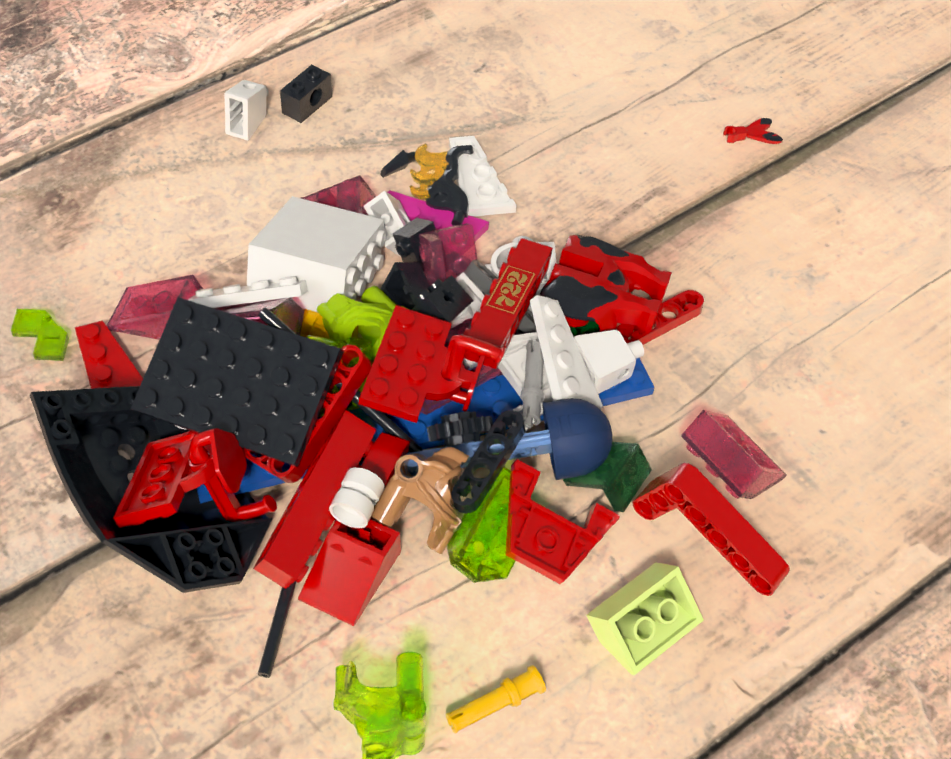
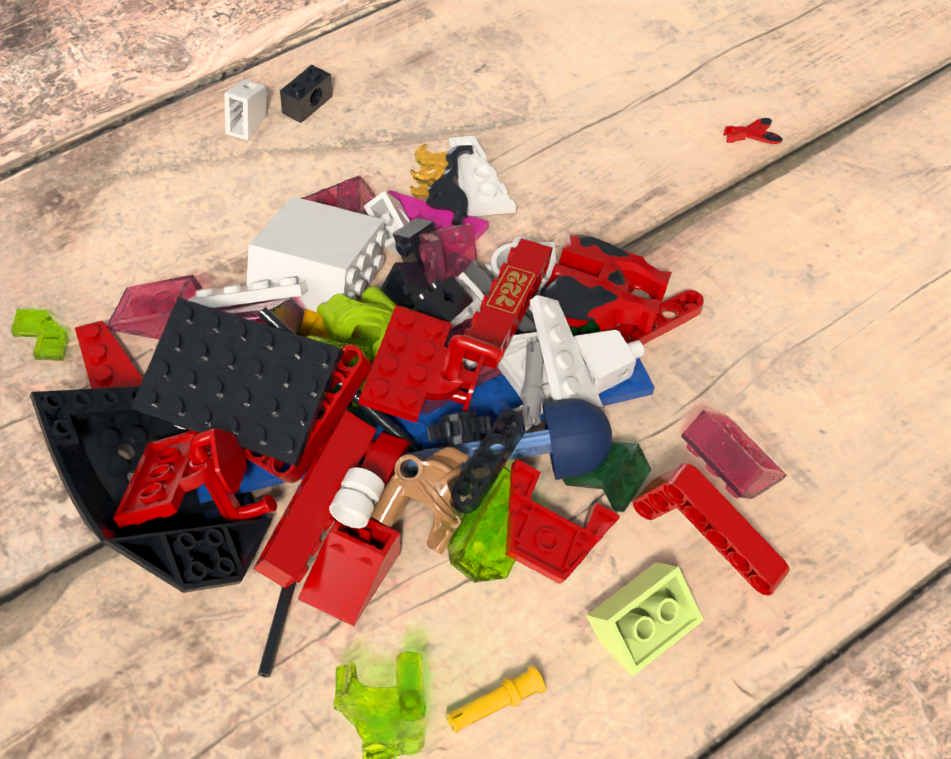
black bar [380,150,418,178] -> none

